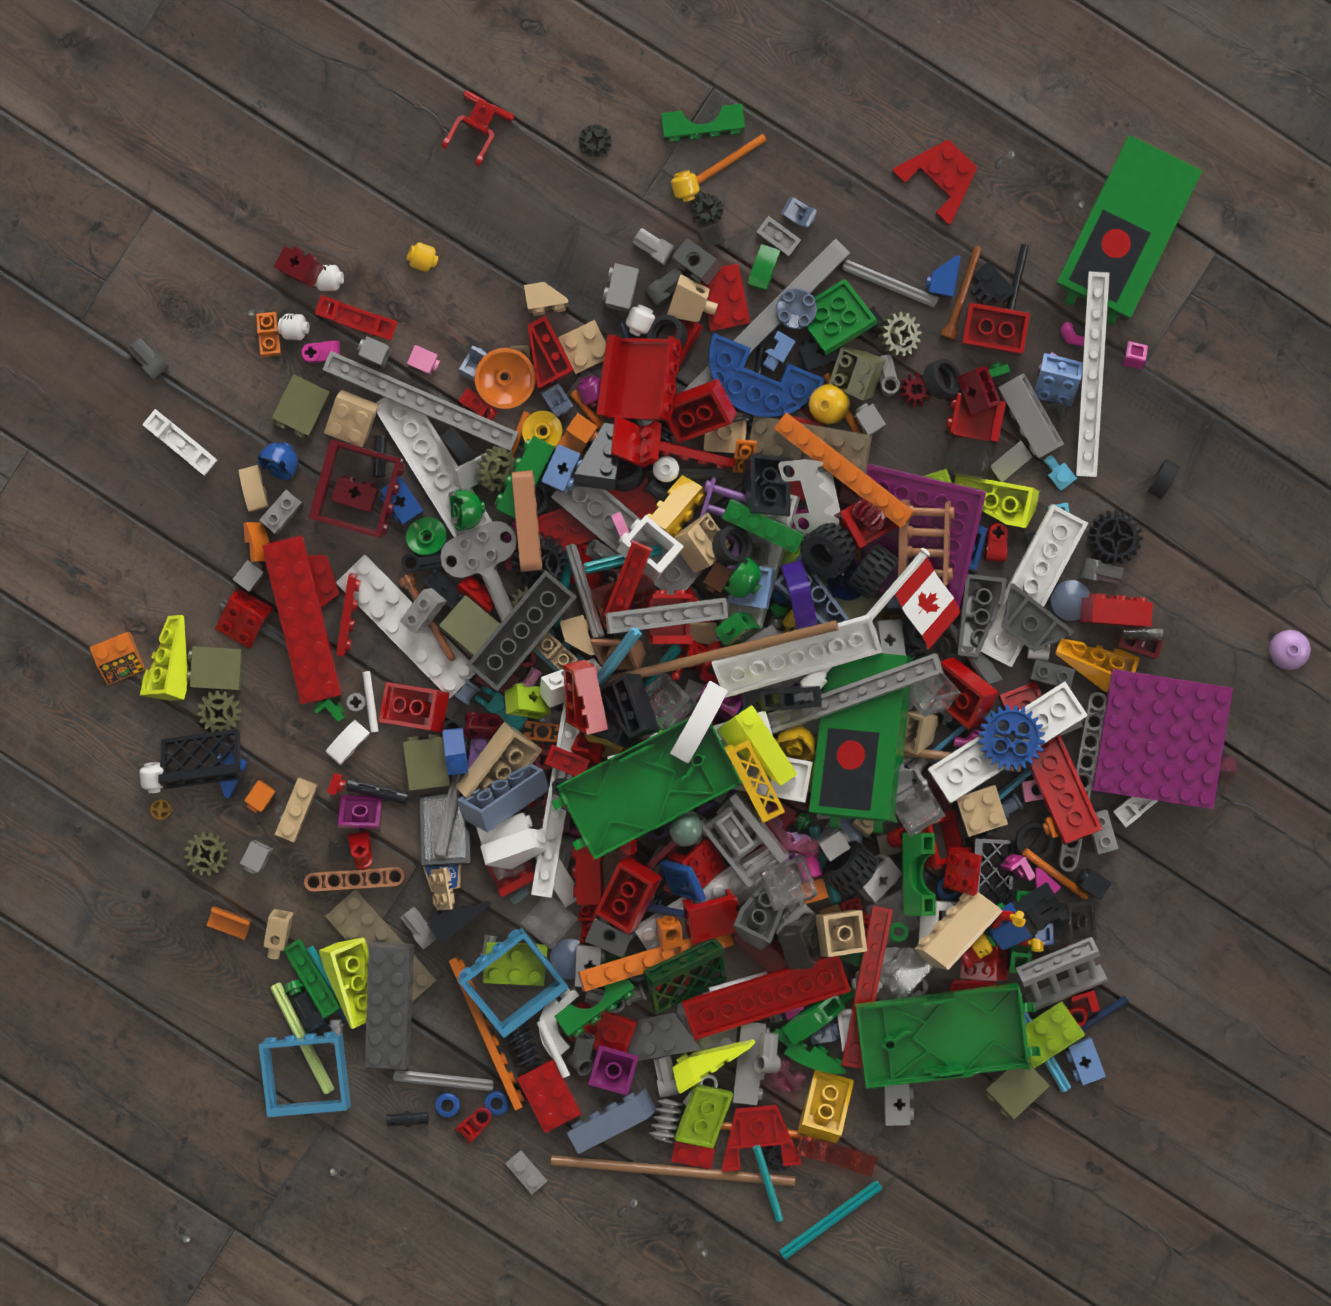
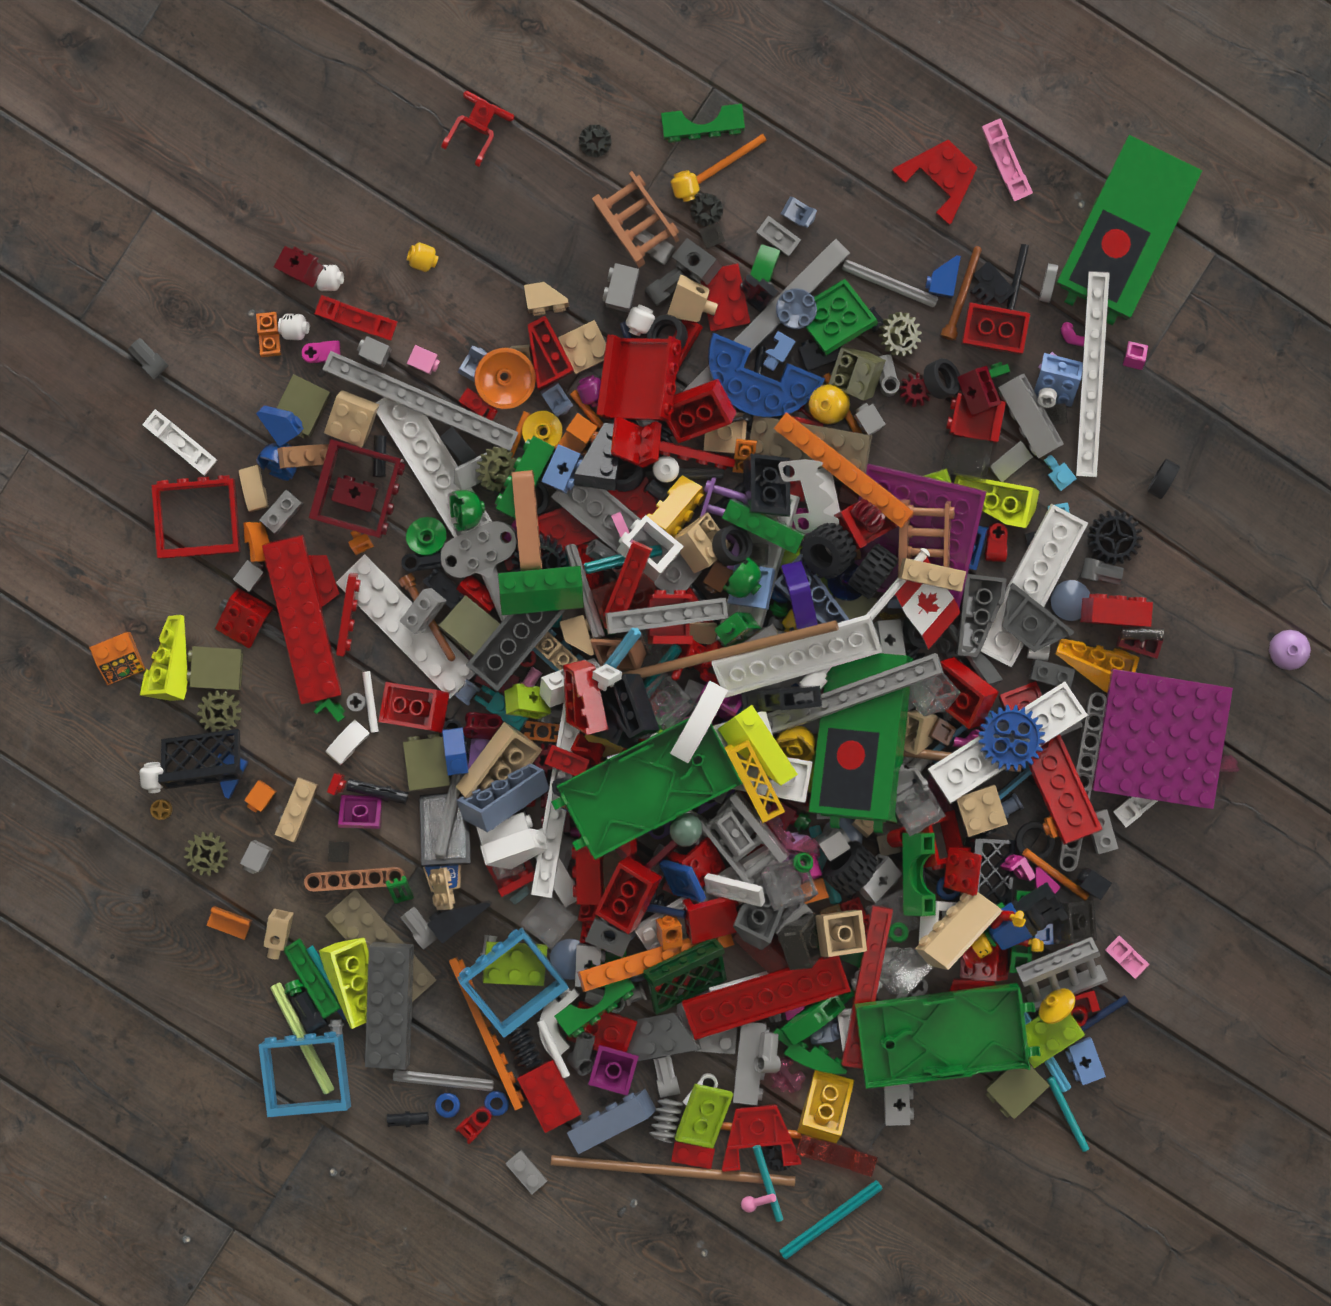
red piece [348,830,373,870] -> none
blue brick [380,477,424,525] -> none
neon yellow wedge [672,1039,756,1094] -> none
bright pink brick [1020,779,1043,802] -> none
none -> red window [151,475,241,559]
none -> blue slope [256,405,304,447]
none -> medium nougat plate [277,444,329,469]
none -> orange tile [348,531,374,555]
none -> green tile [386,876,414,904]
none -> green slope [498,566,584,616]
none -> nougat fence [592,171,679,268]
none -> white tile [592,664,622,691]
none -> white plate [704,873,765,907]
none -> black hinge [740,275,778,313]
none -> bright pink bar [741,1194,776,1213]
none -> green plate [793,852,813,873]
none -> tan brick [898,558,966,592]
none -> reddish brown plate [928,718,957,747]
none -> bright pink slope [982,118,1033,201]
none -> white bush [1038,388,1057,408]
none -> light grey beam [1039,263,1058,303]
none -> yellow dish [1039,988,1075,1024]
none -> teal bar [1046,1076,1090,1152]
none -> bright pink slope [1105,936,1150,979]

